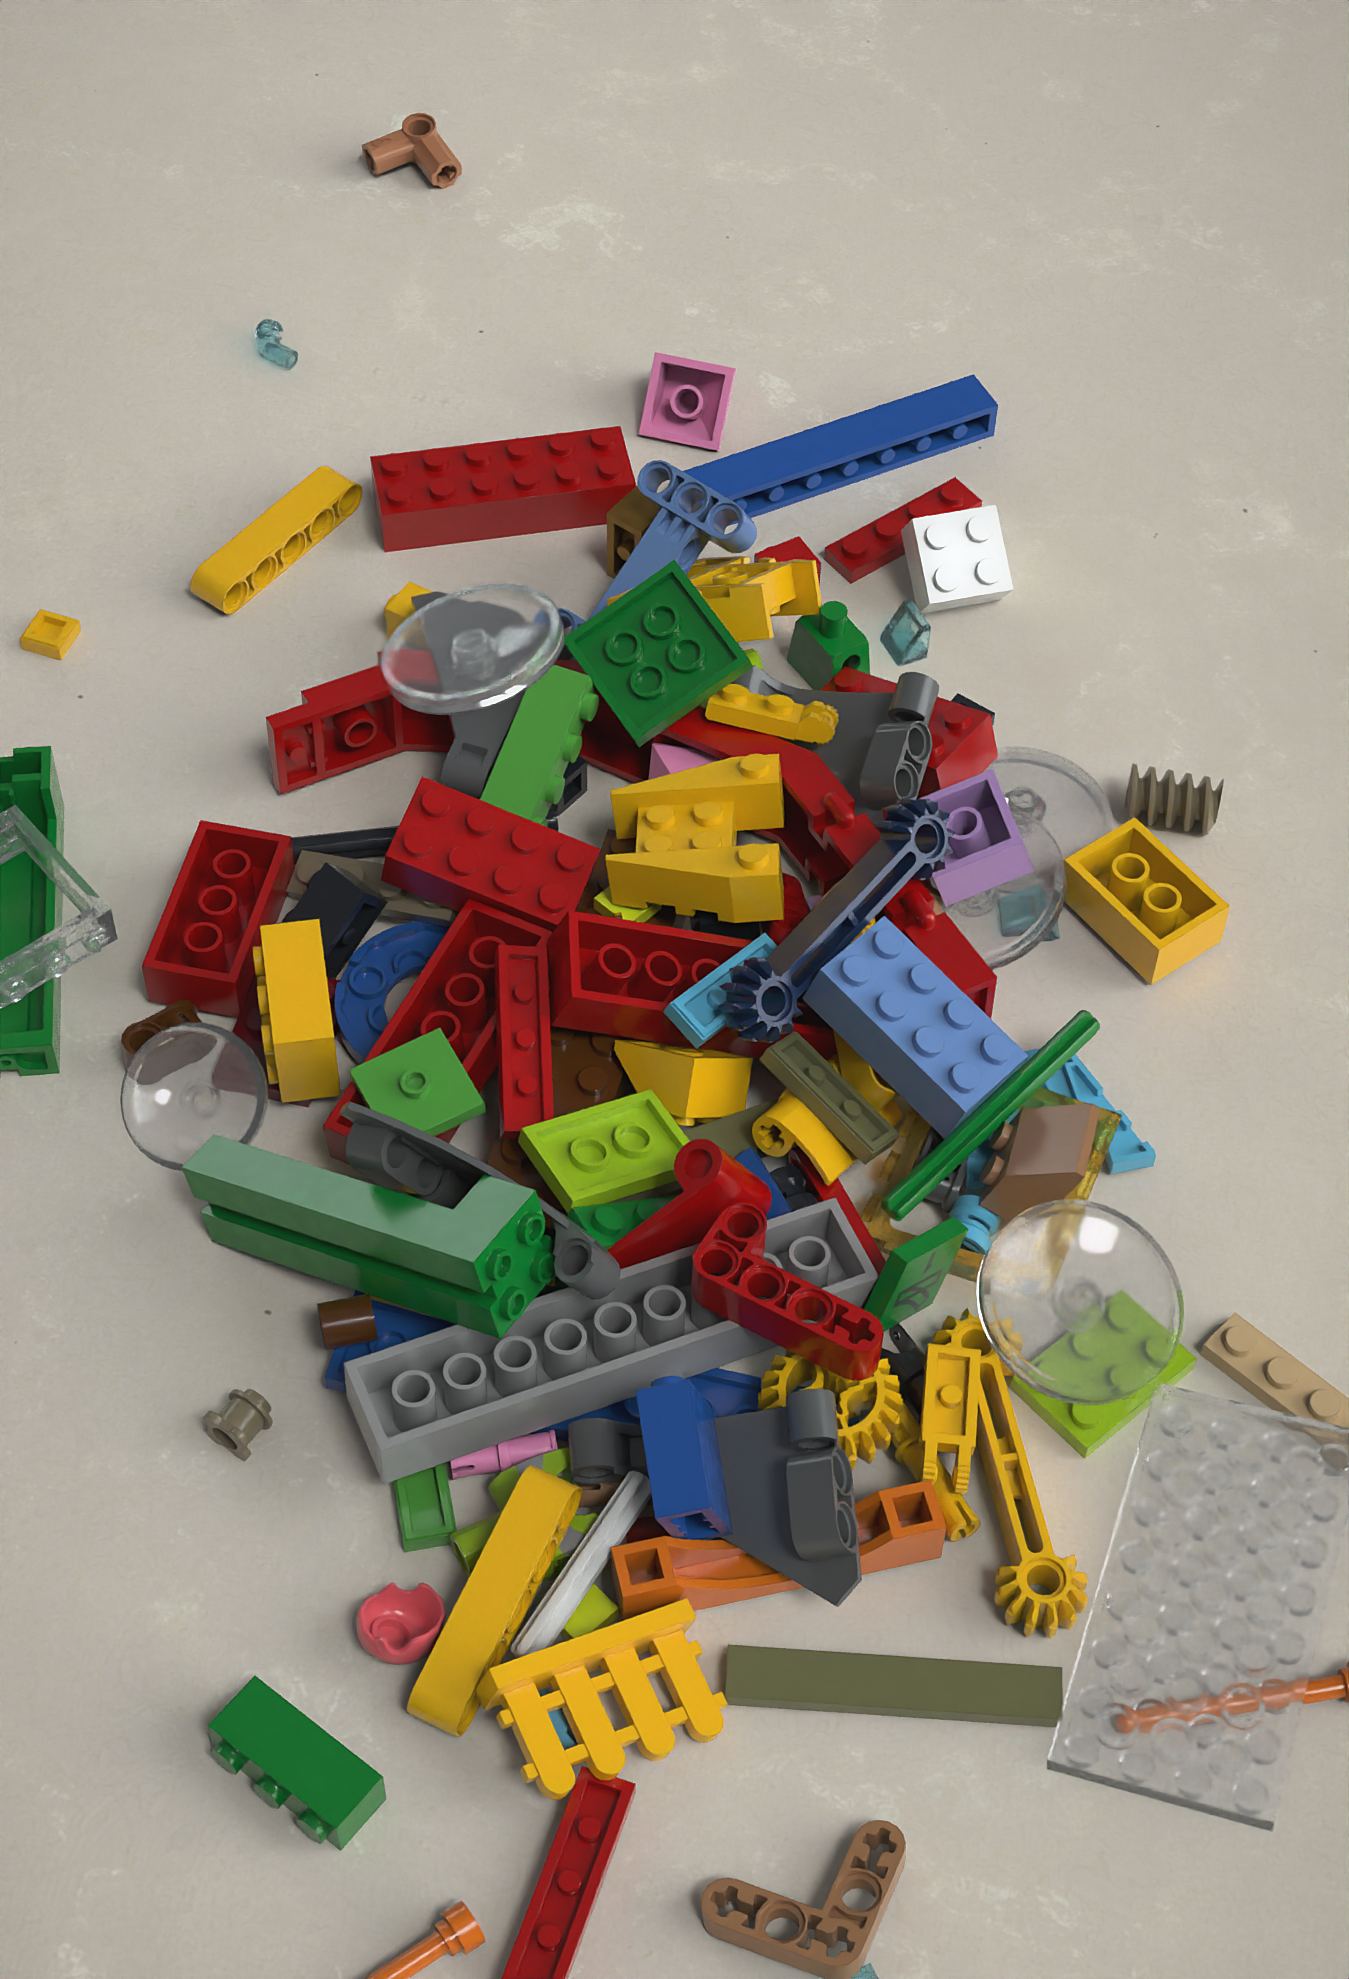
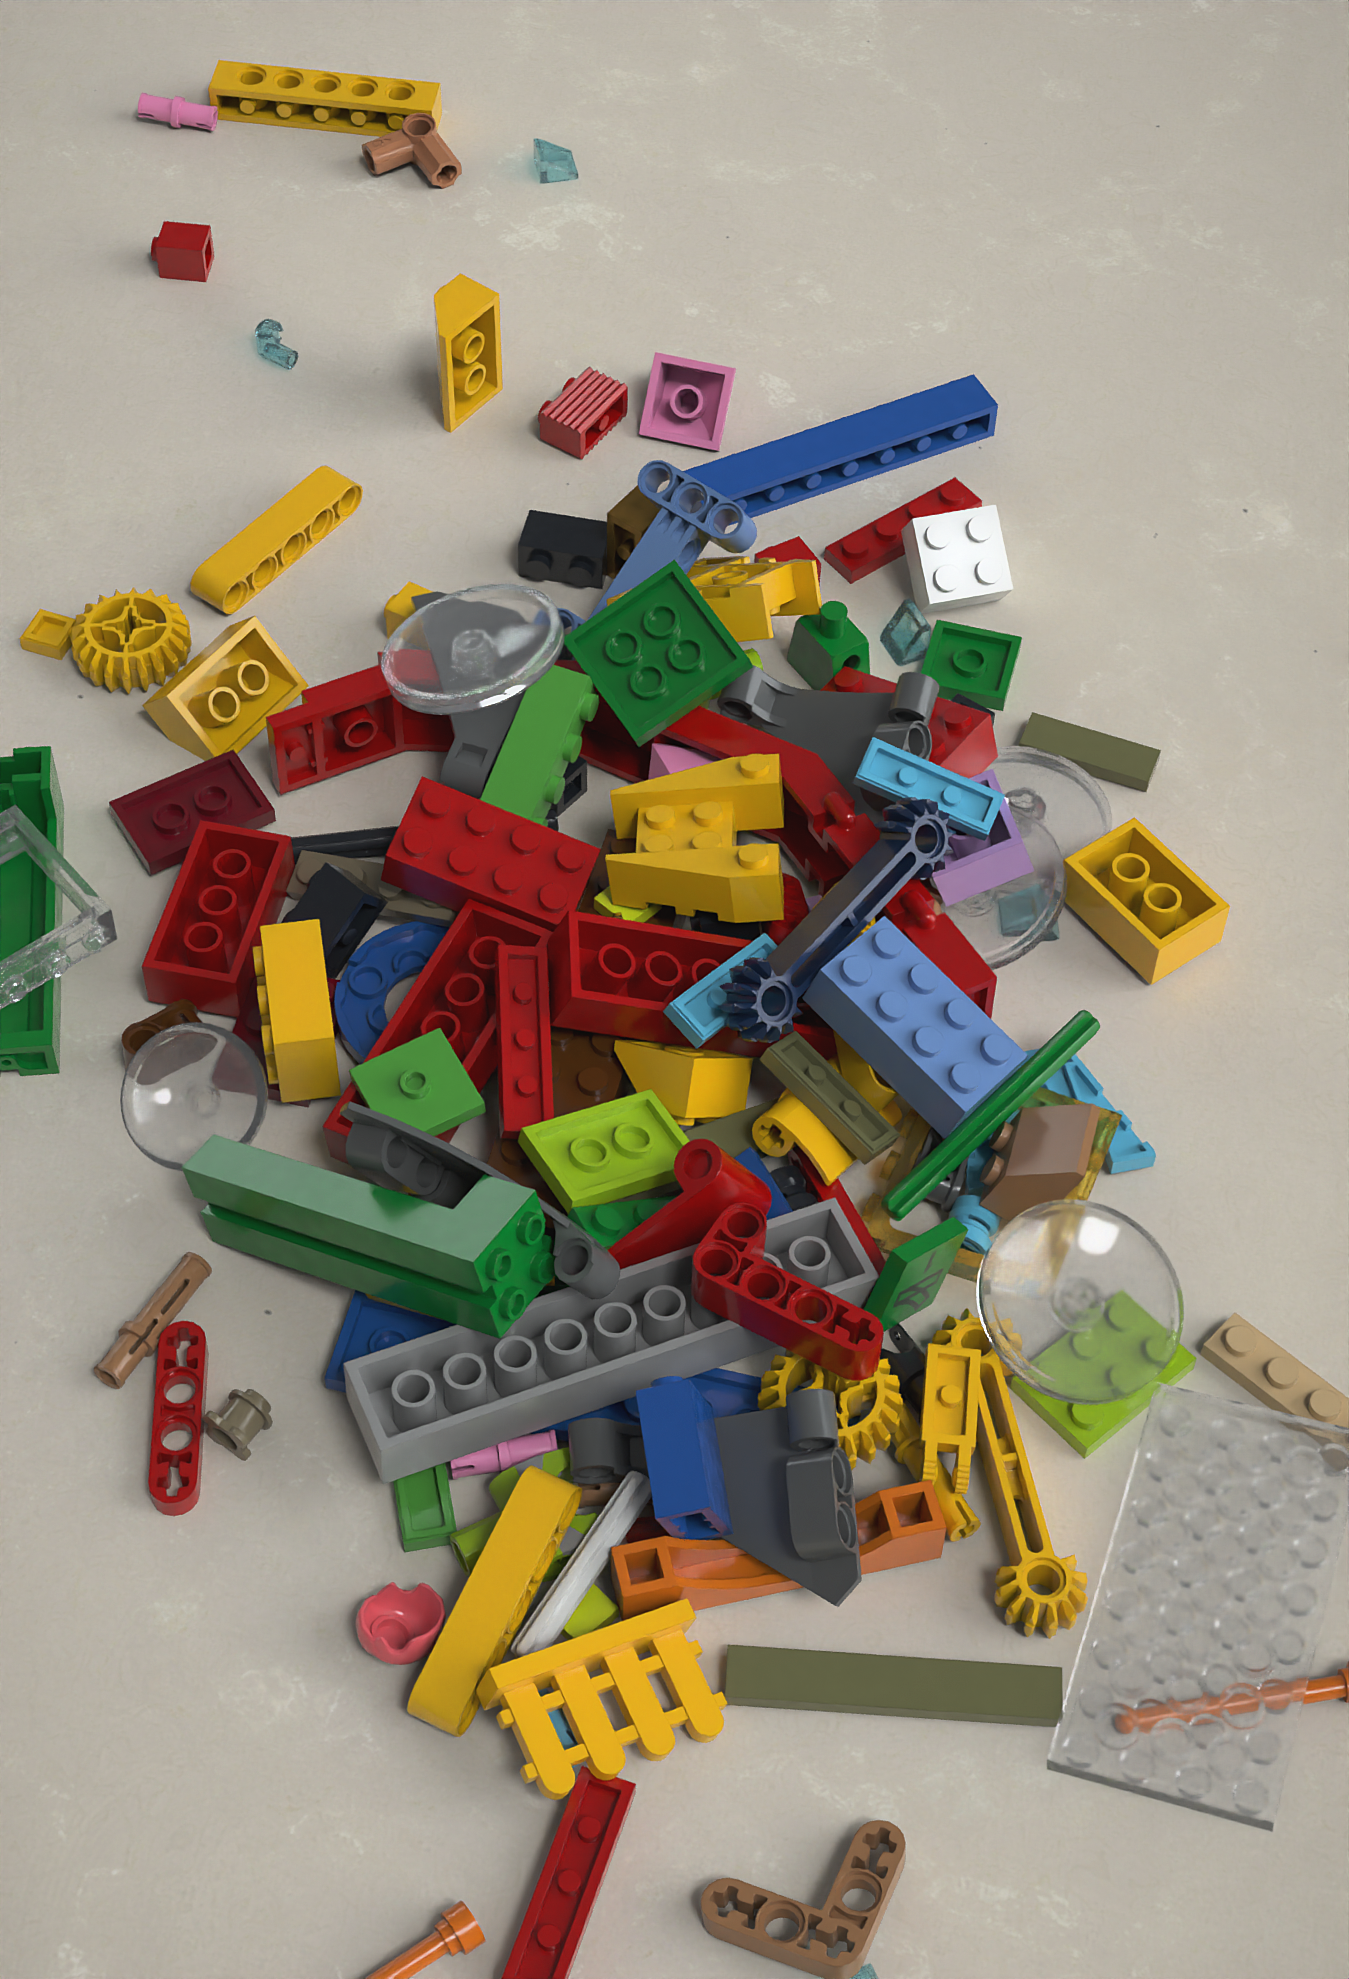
green brick [208,1675,387,1851] -> none
reddish brown beam [317,1294,378,1350] -> none
red brick [370,426,636,552] -> none
yellow hinge [705,684,839,745] -> none
dark tan piece [1124,763,1224,835] -> none
none -> yellow gear [70,587,192,694]
none -> medium nougat pin [94,1252,212,1389]
none -> dark red plate [109,749,276,875]
none -> bright pink pin [138,93,218,131]
none -> yellow slope [142,616,309,761]
none -> red beam [148,1321,209,1516]
none -> red brick [151,221,215,282]
none -> yellow brick [208,60,442,137]
none -> yellow slope [433,273,503,433]
none -> black brick [518,510,607,589]
none -> clear light blue slope [533,138,578,184]
none -> red brick [538,367,628,459]
none -> medium azure tile [853,737,1005,841]
none -> green tile [921,620,1022,711]
none -> olive tile [1017,712,1161,792]

